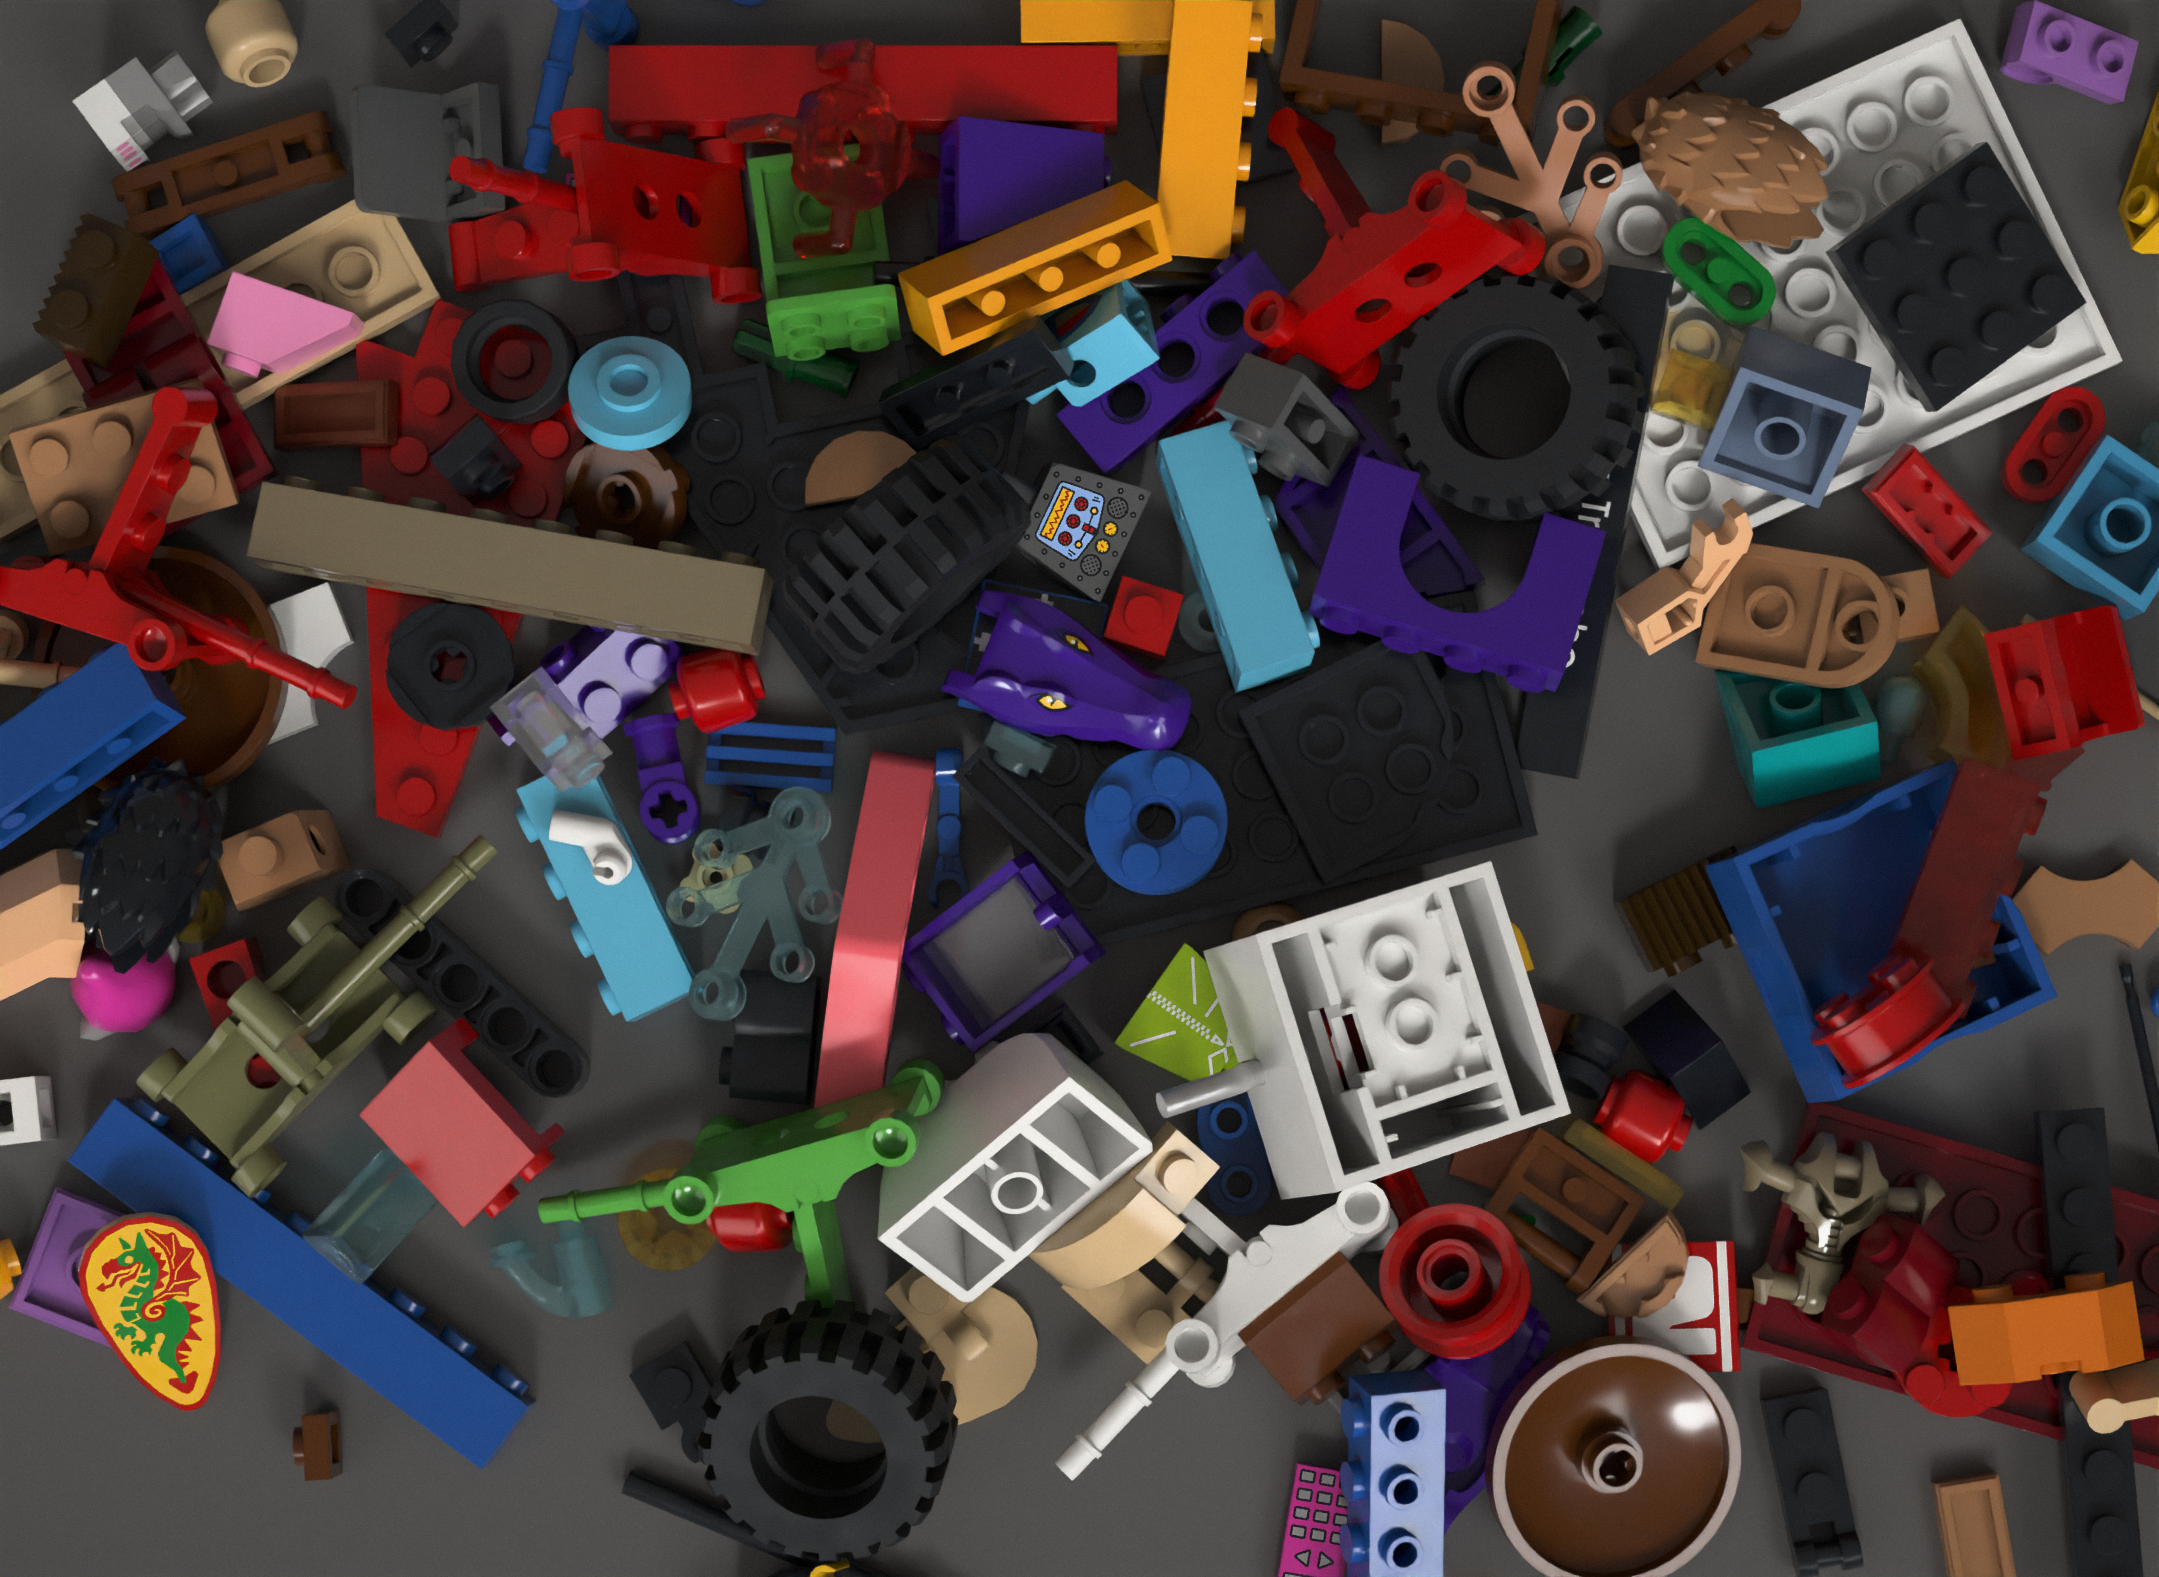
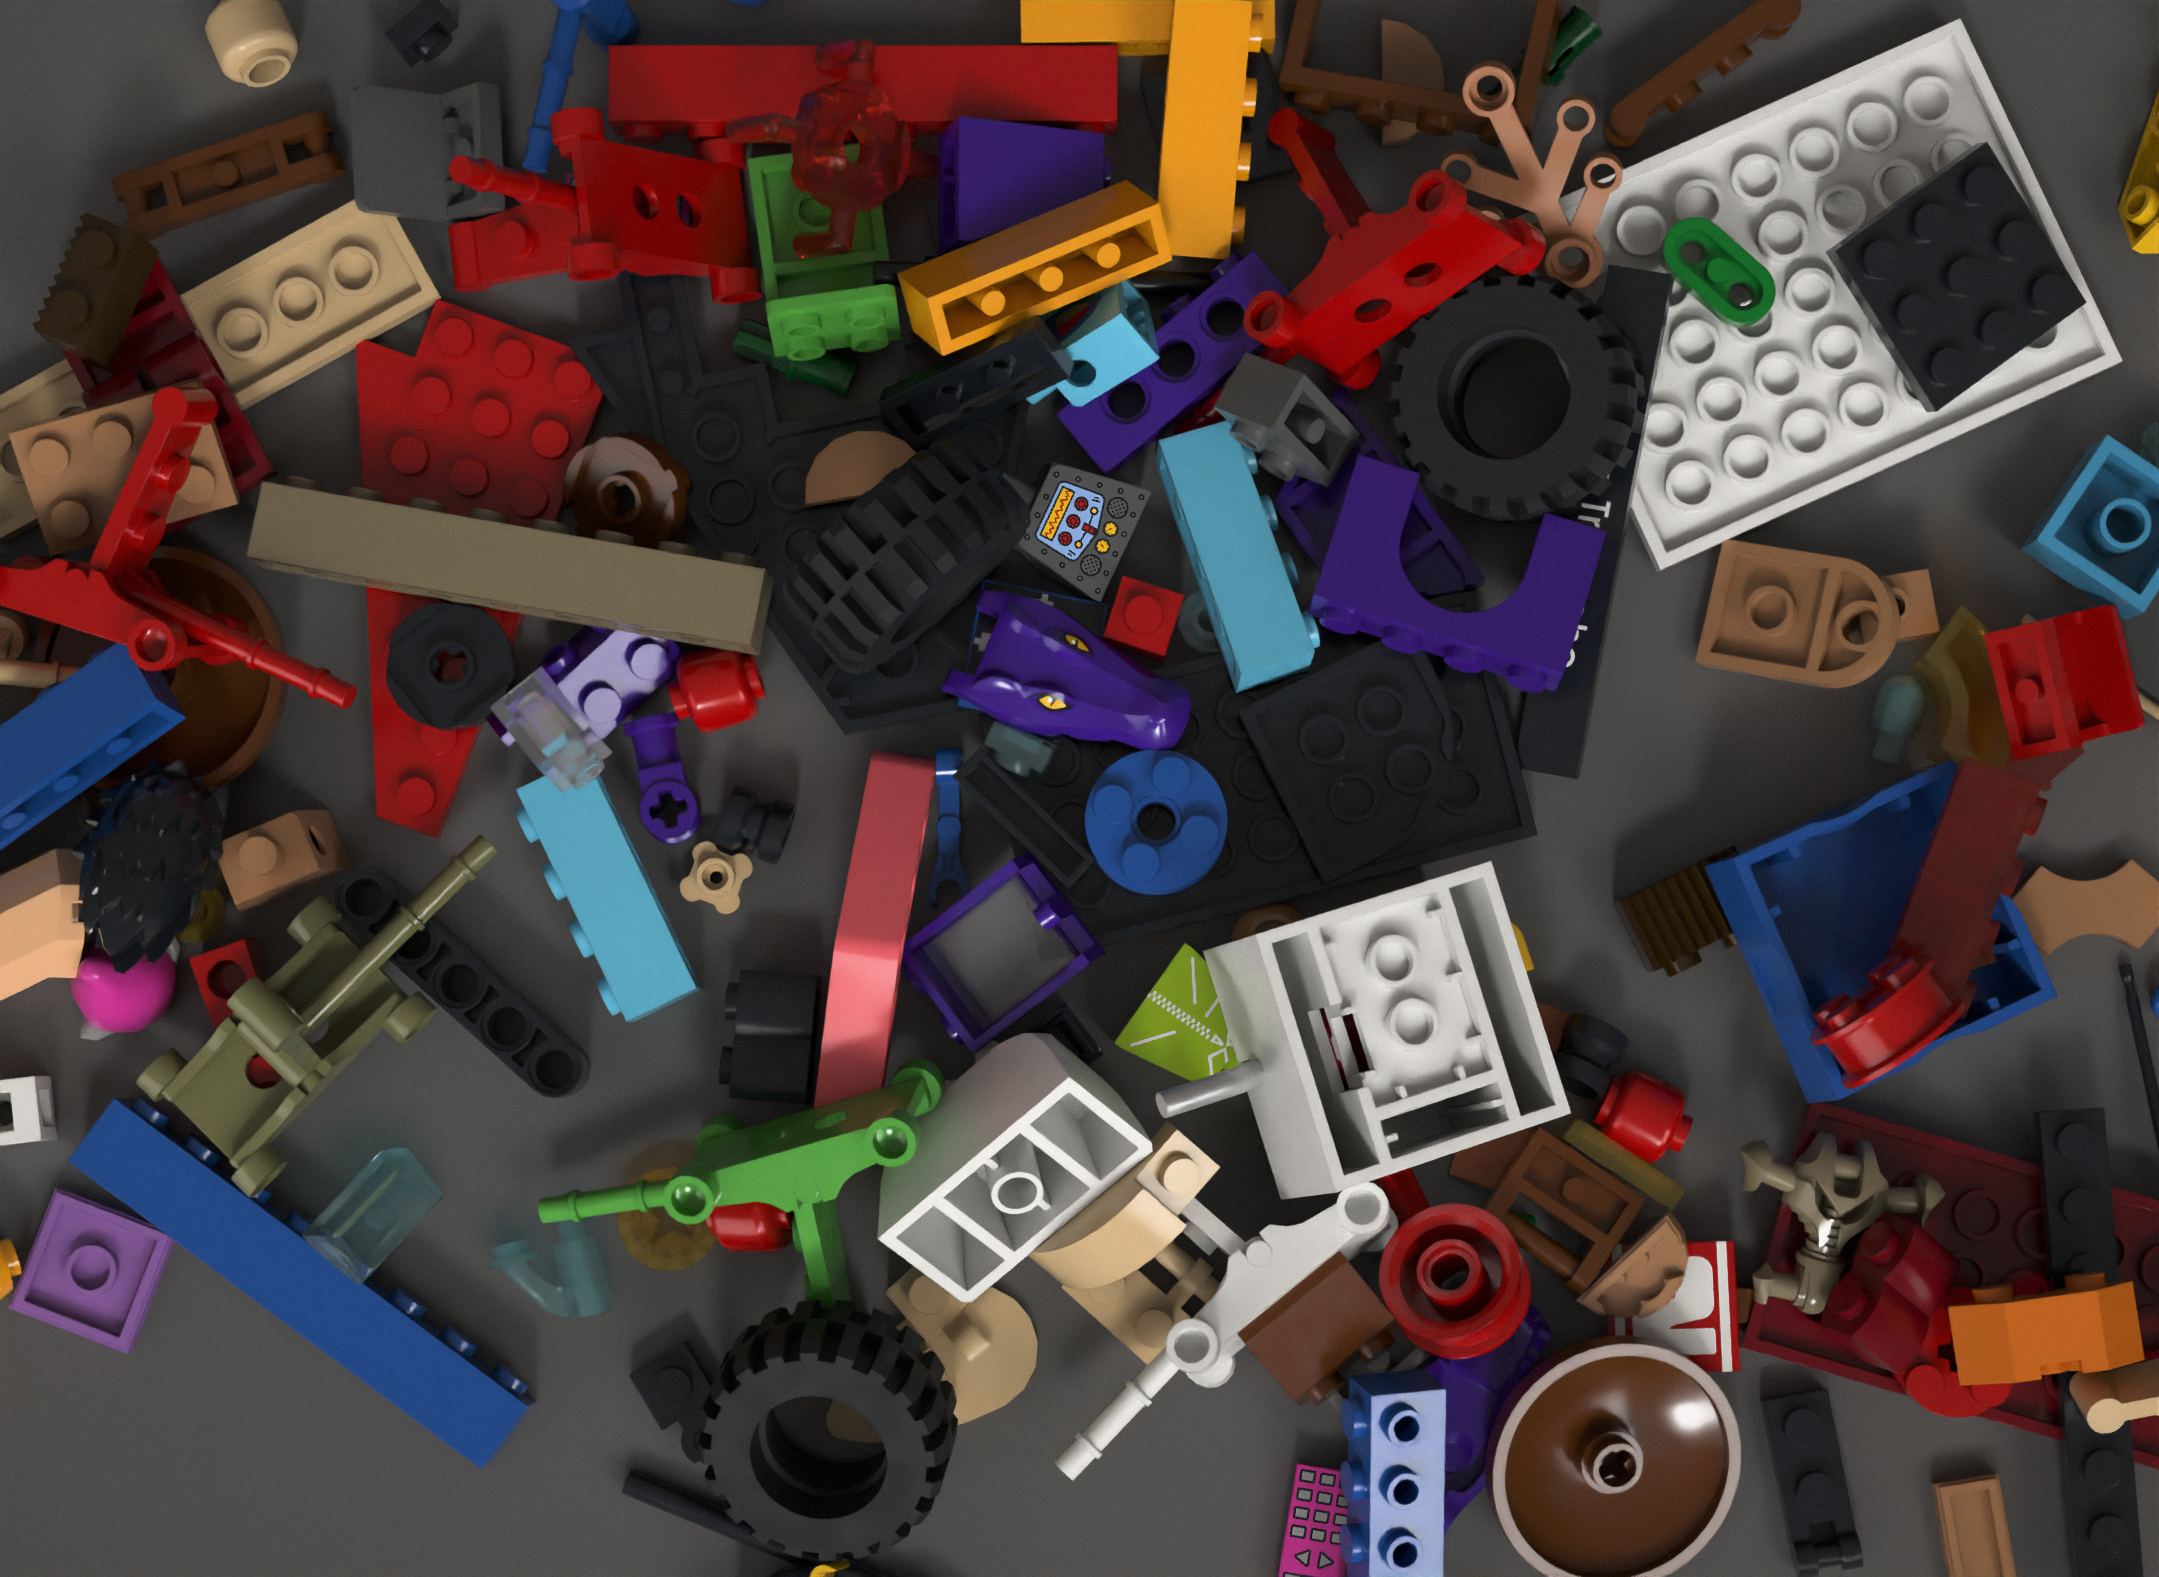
light grey hips [73,50,213,172] -> none
shield [78,1211,221,1411] -> none
blue plate [149,213,231,295] -> none
bright pink slope [206,271,365,378] -> none
white tile [267,582,355,745] -> none
copper tile [273,379,399,451] -> none
reddish brown plate [293,1409,343,1481] -> none
panel [359,1017,565,1228] -> none
black plate [428,413,522,506] -> none
black tyre [451,298,580,425] -> none
white arm [549,809,633,885] -> none
medium azure piece [568,336,692,451] -> none
clear light blue plant [666,786,843,1021] -> none
blue tile [704,722,837,793] -> none
blue plate [1196,1092,1271,1216] -> none
light nougat piece [1615,498,1753,656] -> none
black slope [1622,989,1751,1130] -> none
medium nougat head [1631,91,1828,249] -> none
clear yellow plate [1649,348,1733,432] -> none
sand blue slope [1698,325,1872,509] -> none
teal slope [1715,670,1881,809] -> none
red plate [1861,443,1993,579] -> none
medium lavender plate [2000,0,2139,105] -> none
red plate [2000,386,2106,505] -> none

